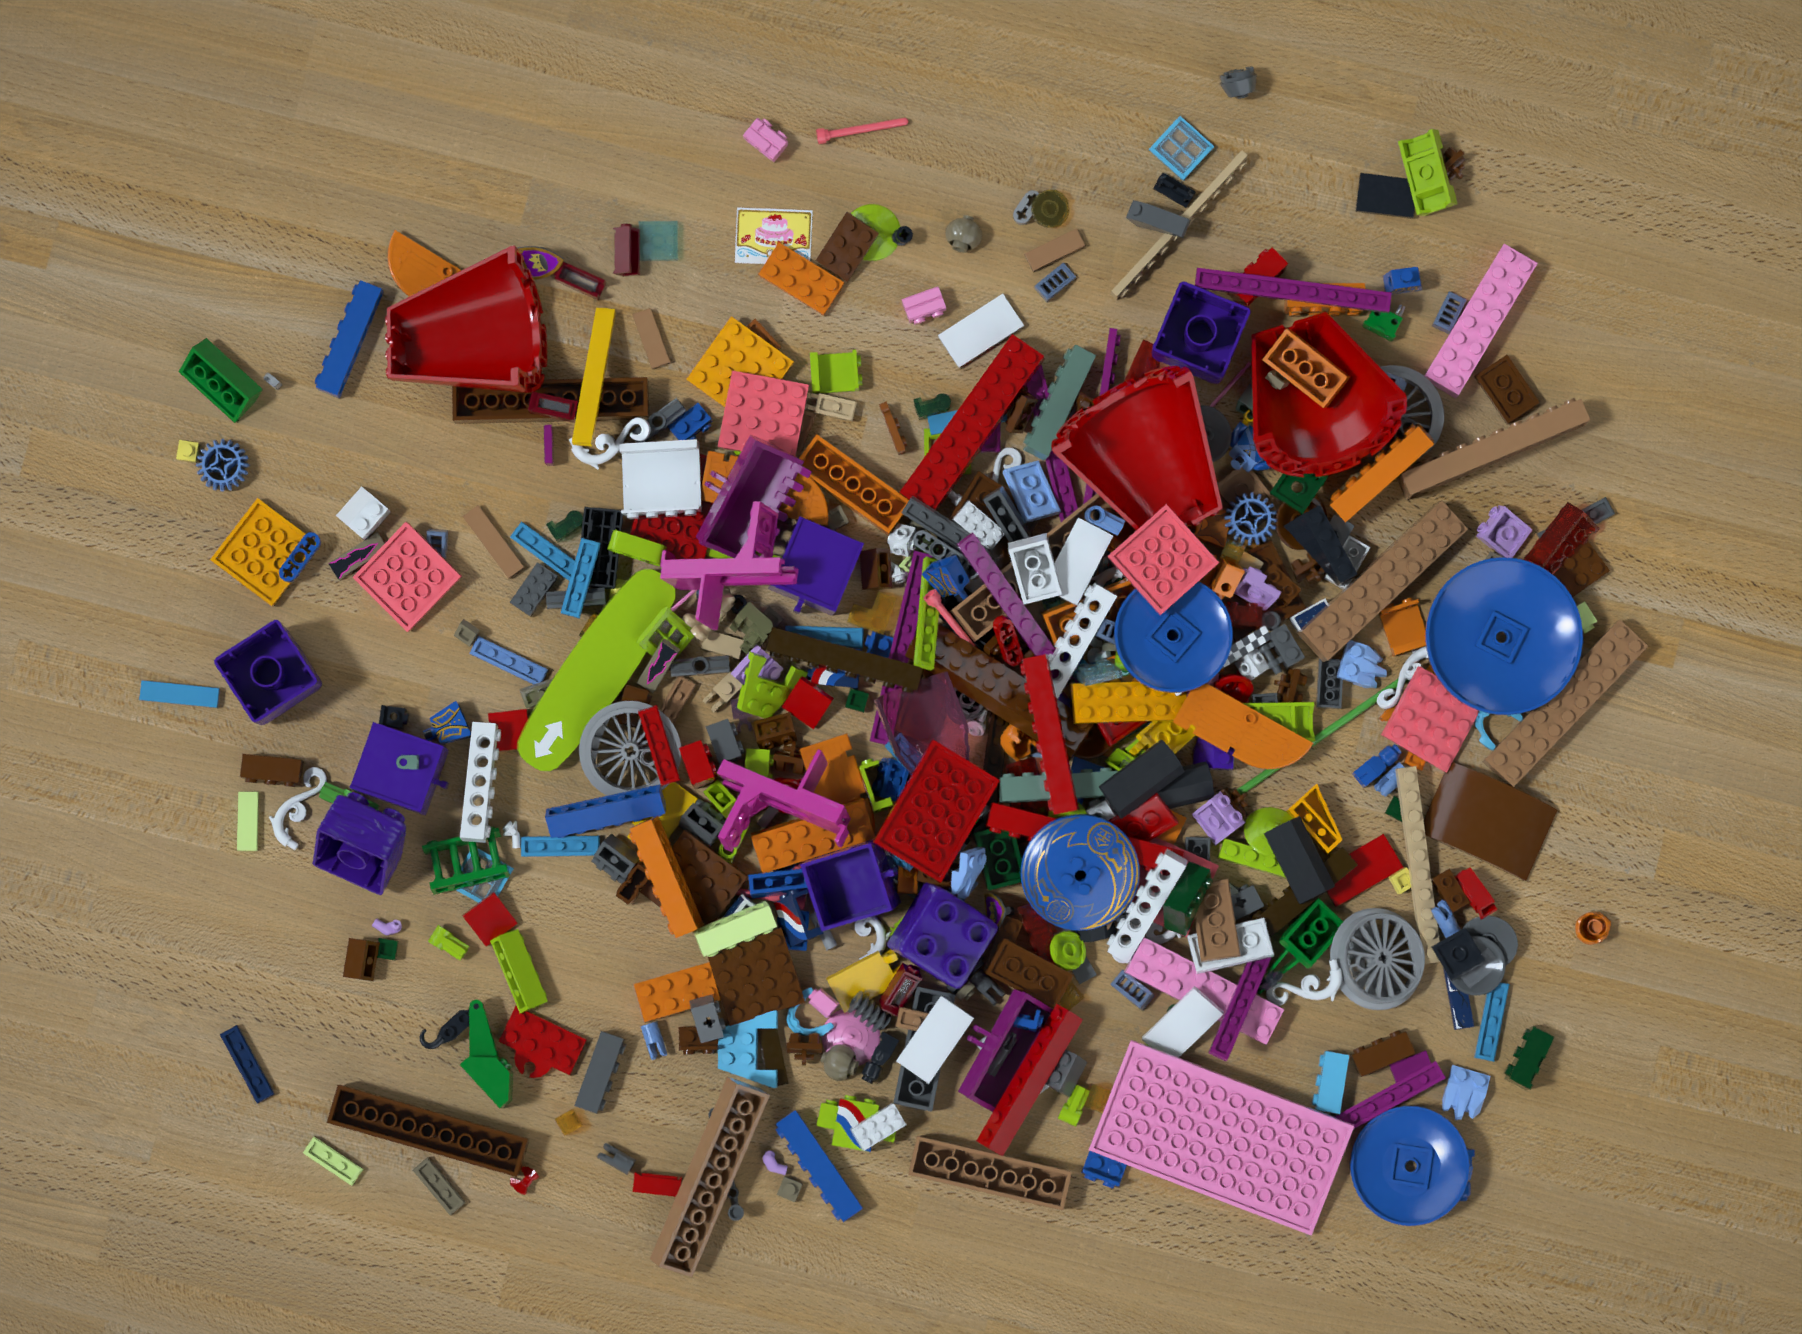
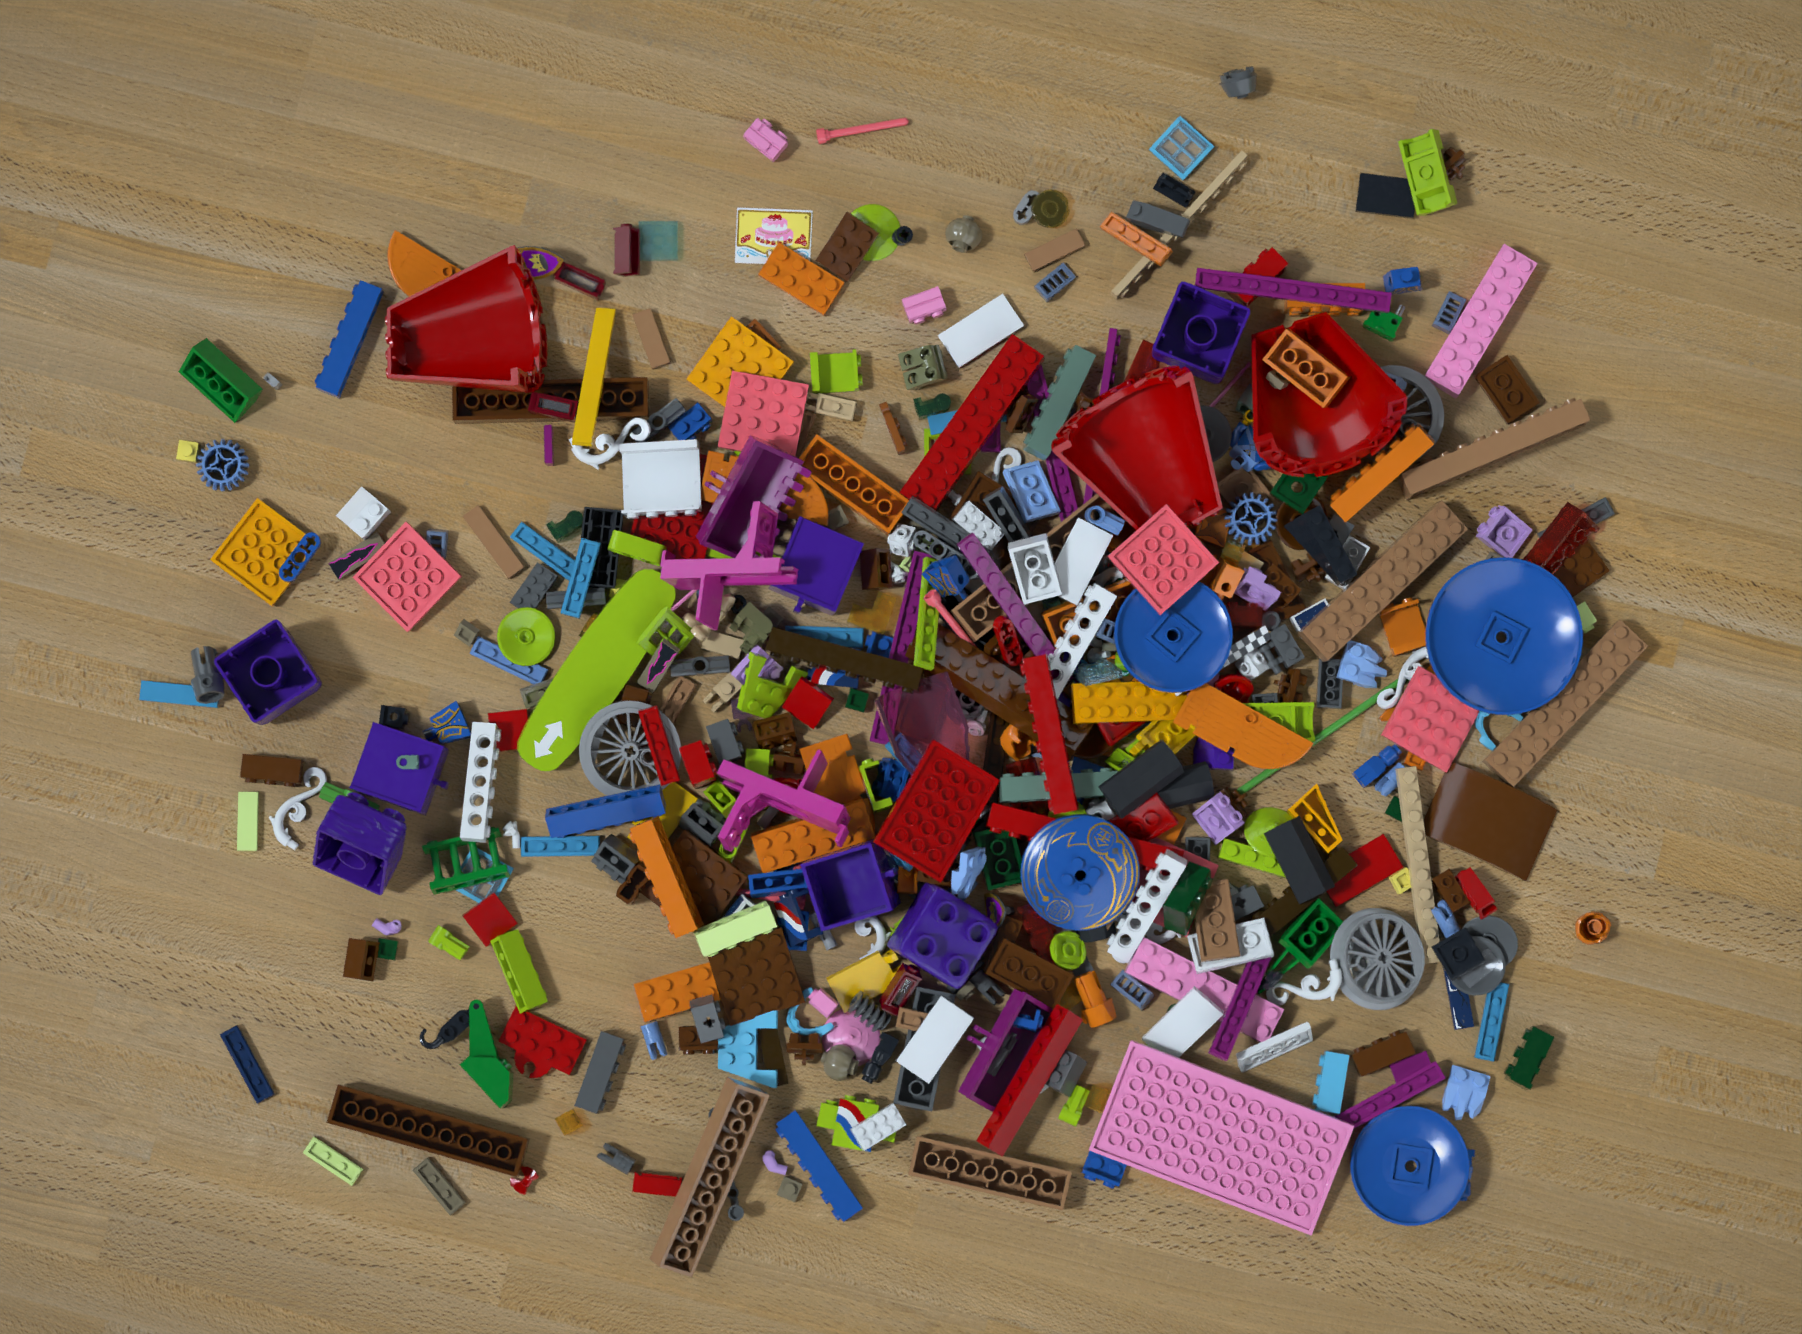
none -> dark grey piece [191,646,224,704]
none -> lime hat [497,607,555,666]
none -> olive hips [898,345,948,390]
none -> orange piece [1073,970,1117,1028]
none -> orange tile [1100,212,1173,267]
none -> white tile [1236,1021,1313,1072]

